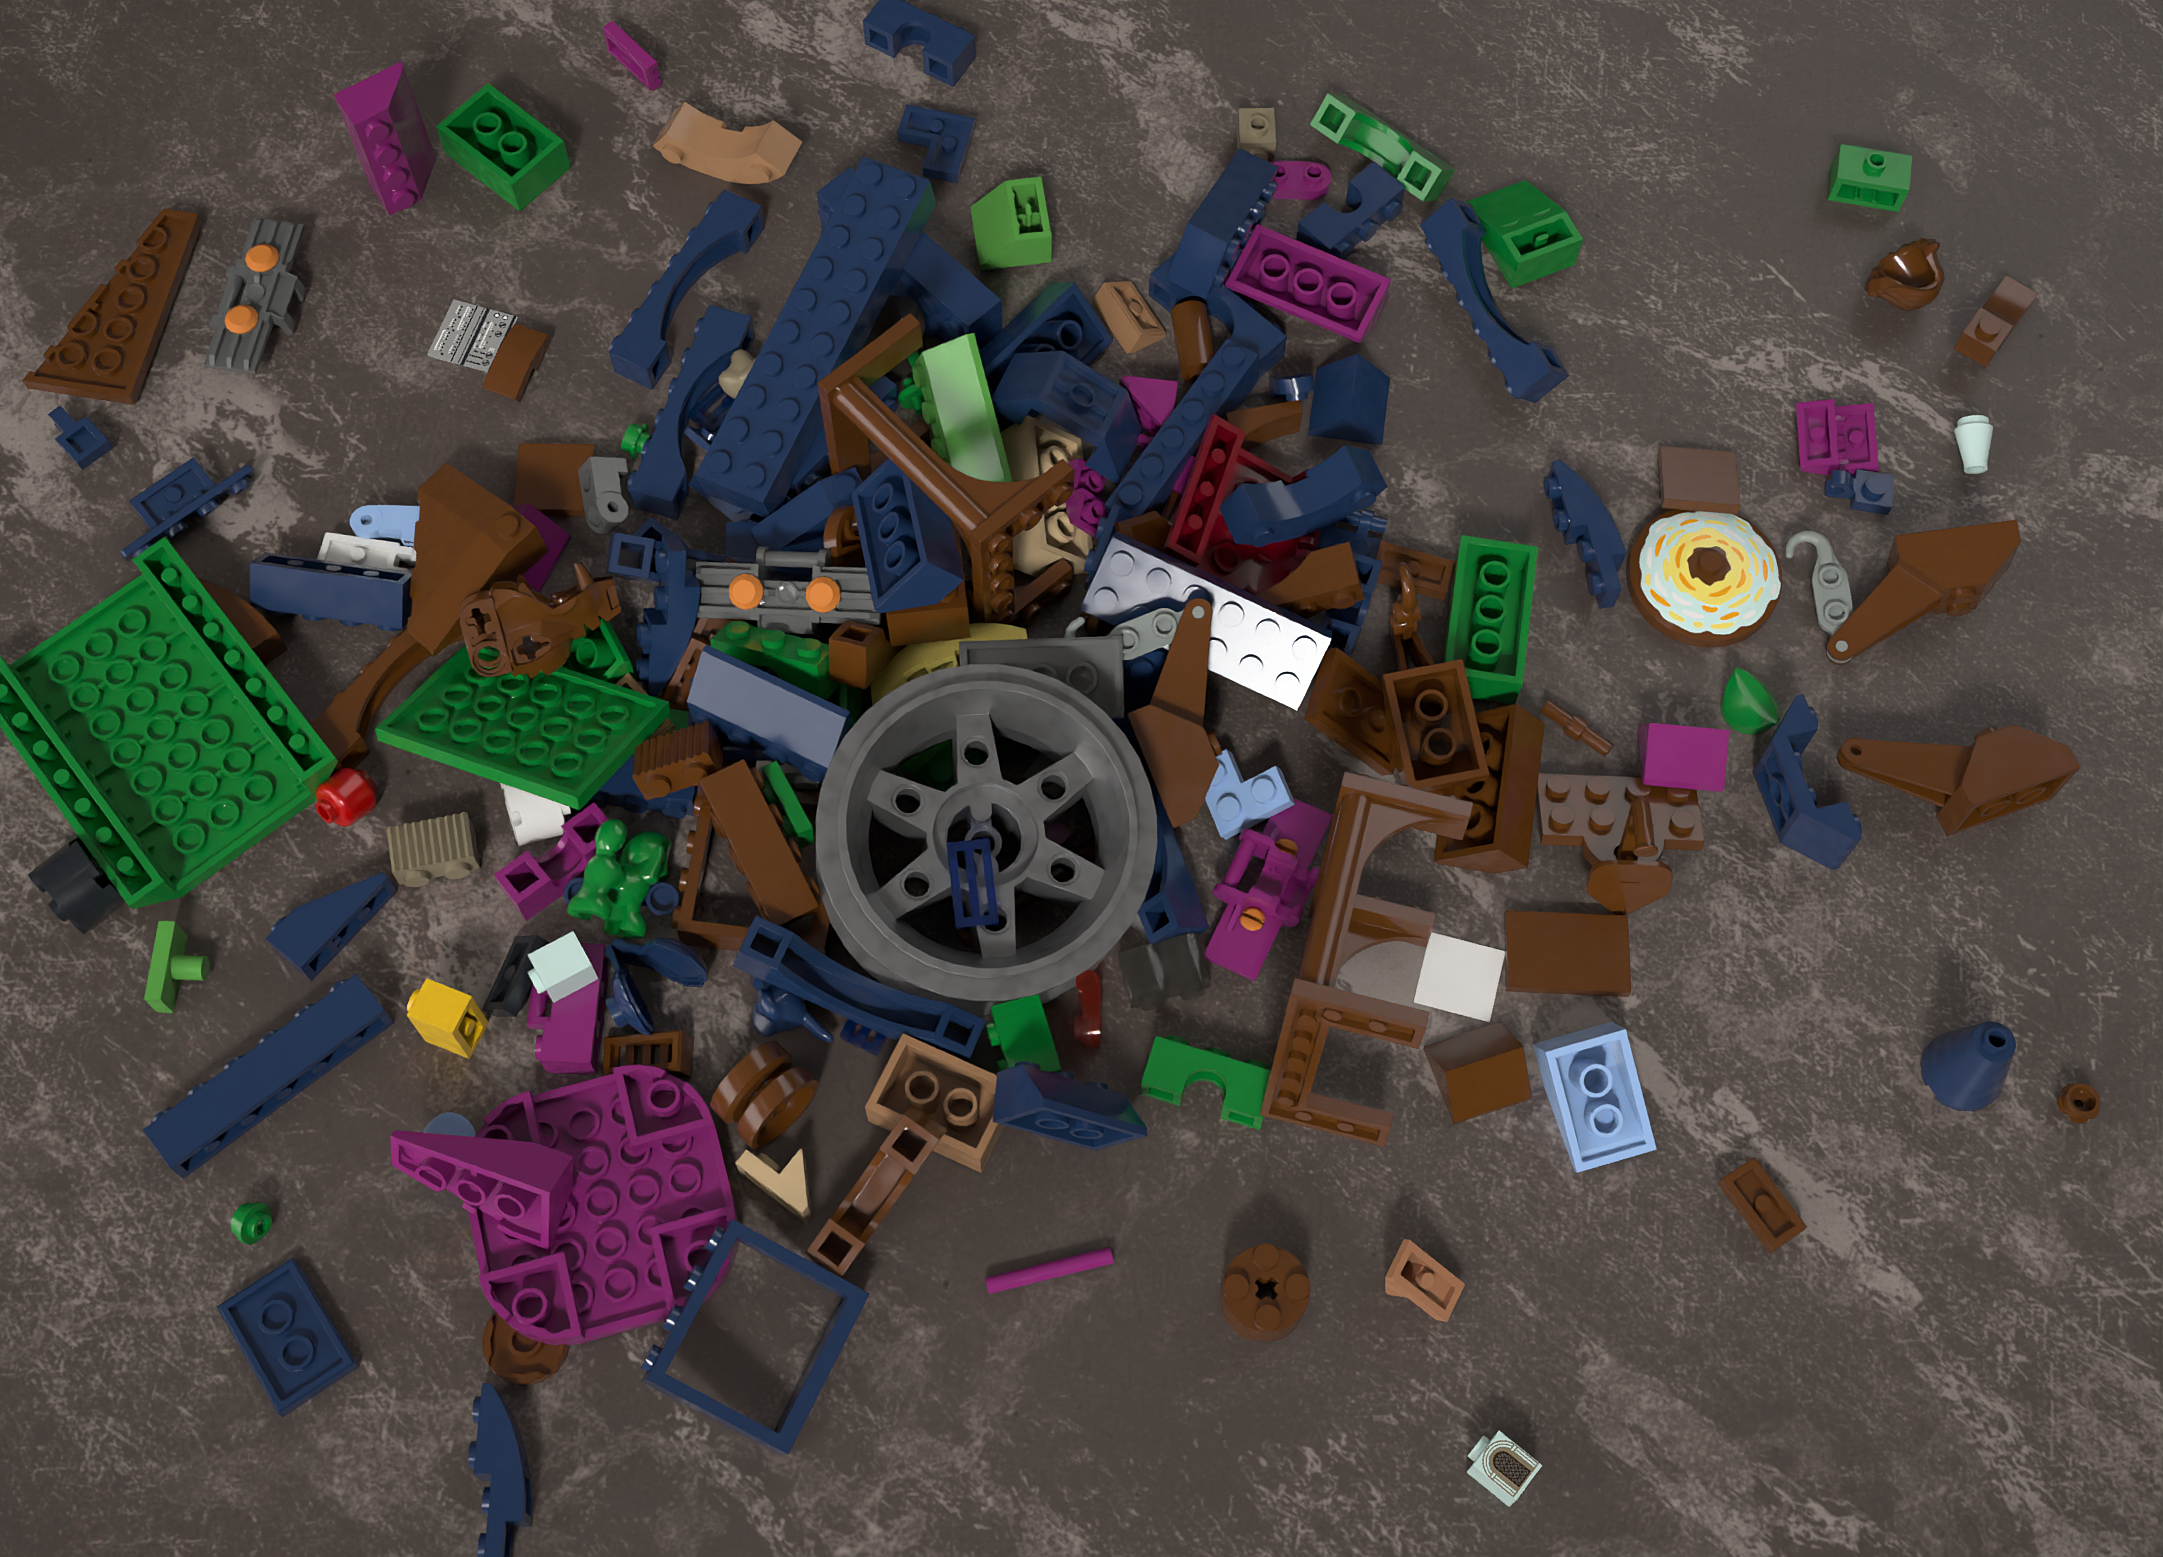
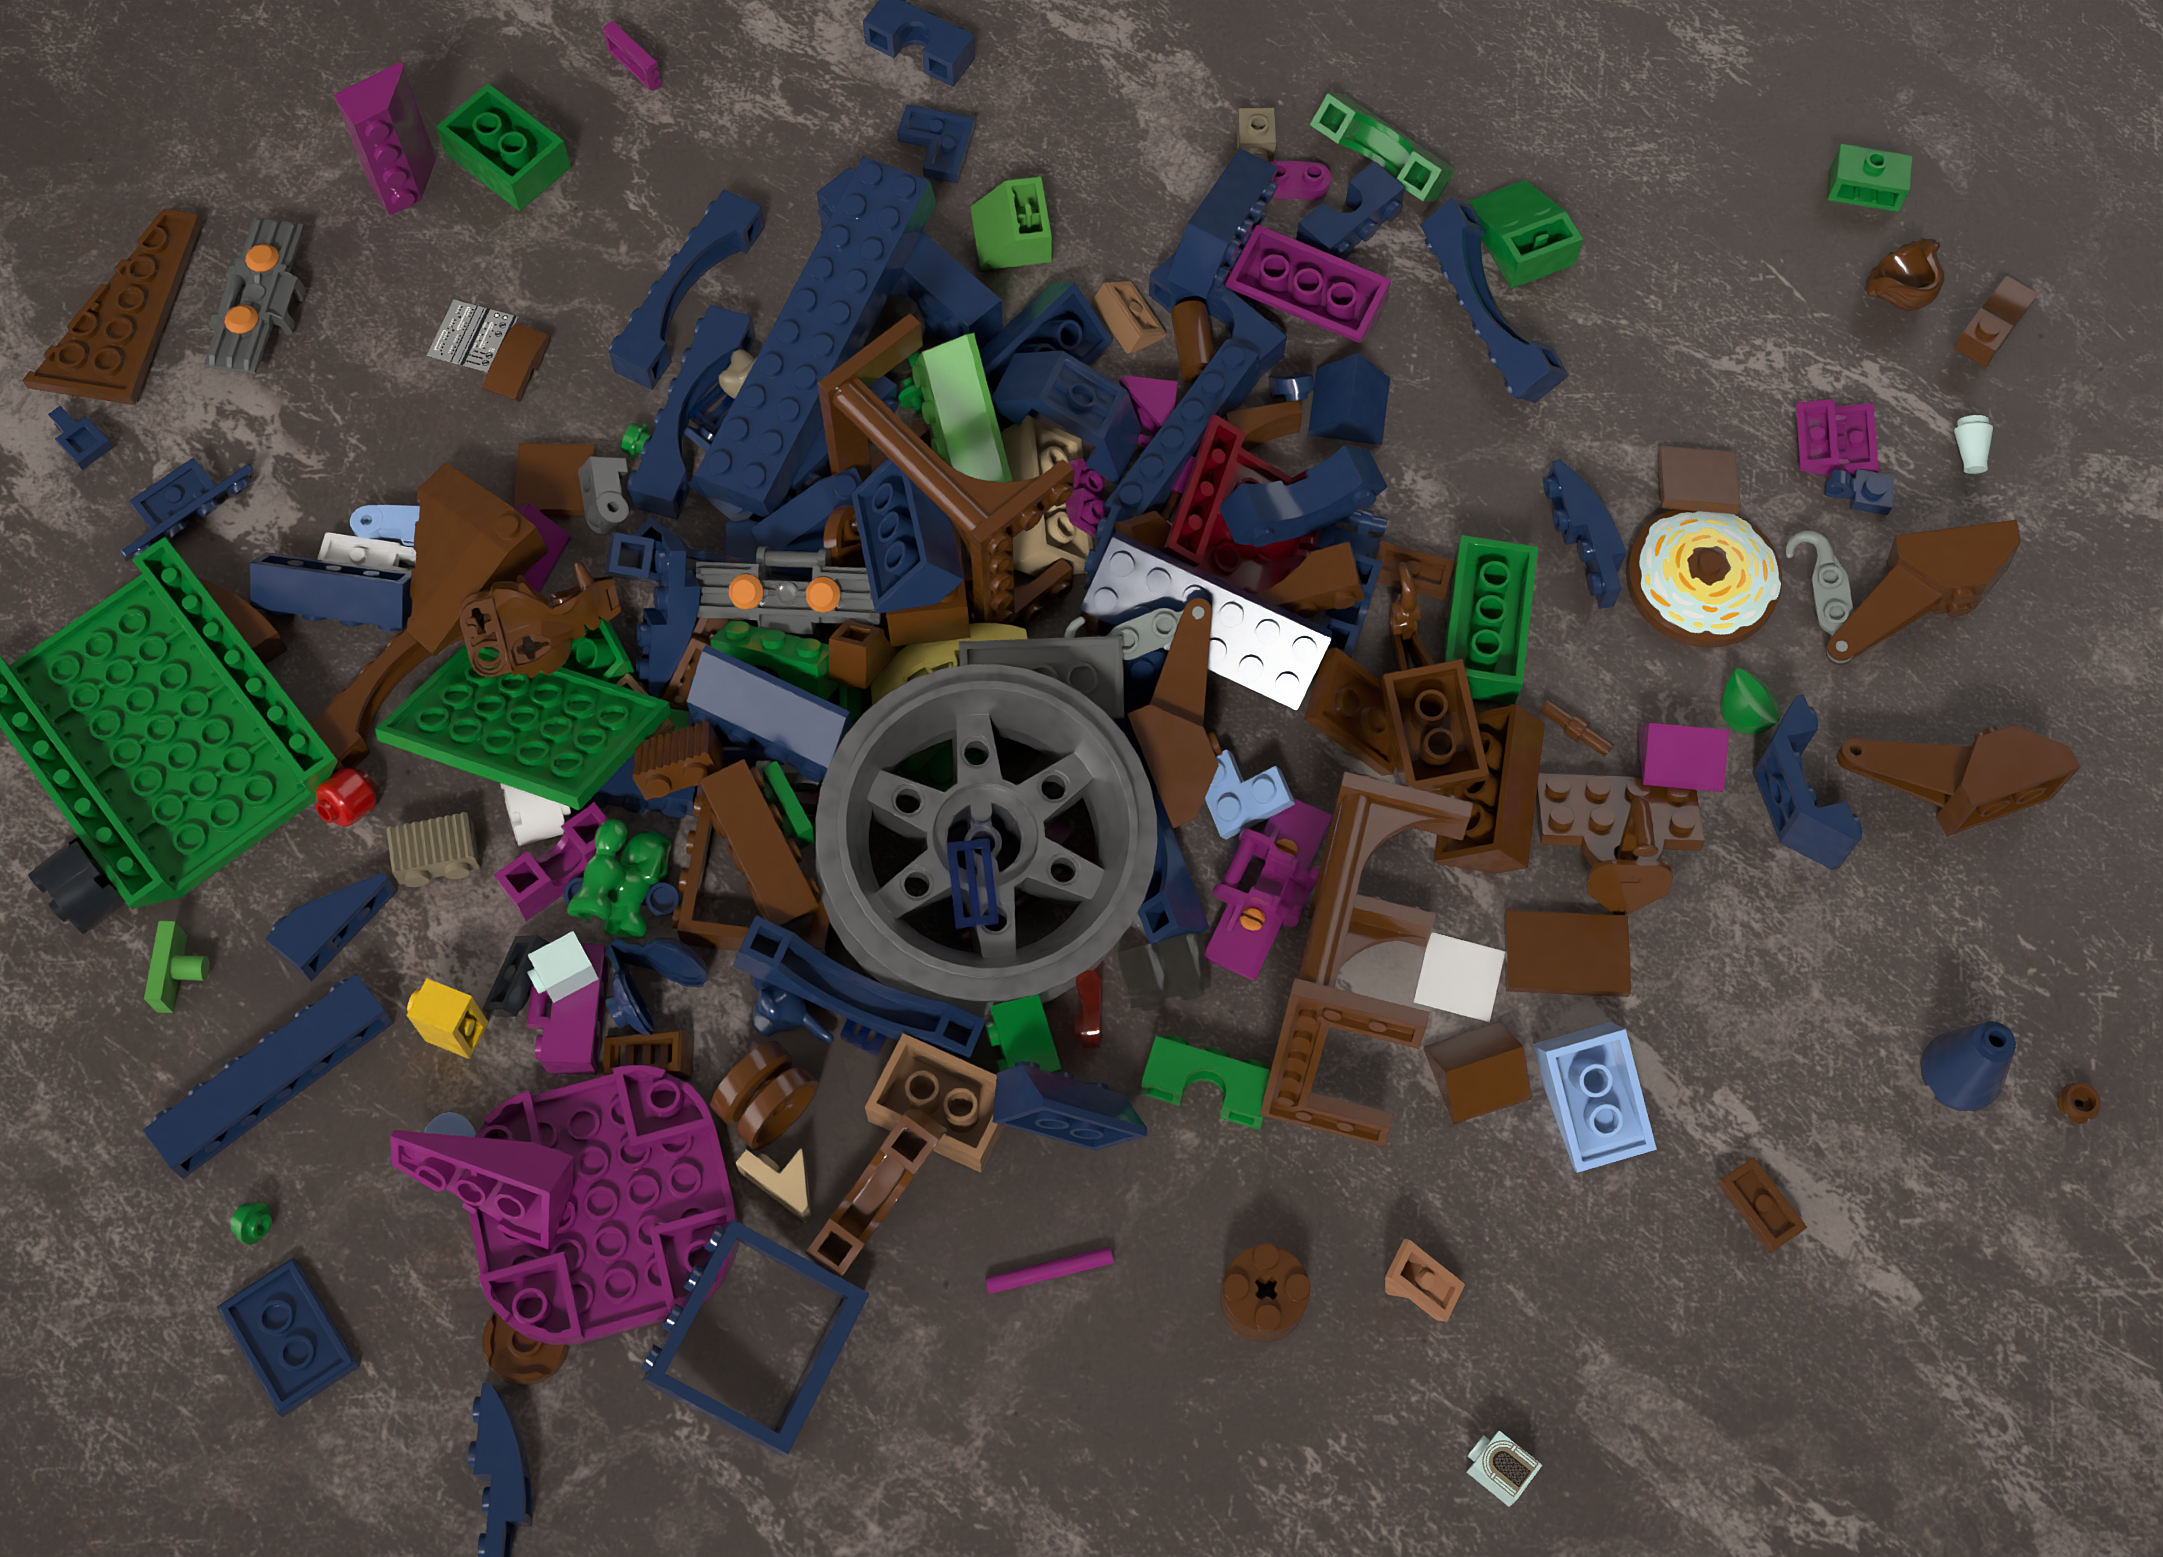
medium nougat brick [653,102,802,184] -> none

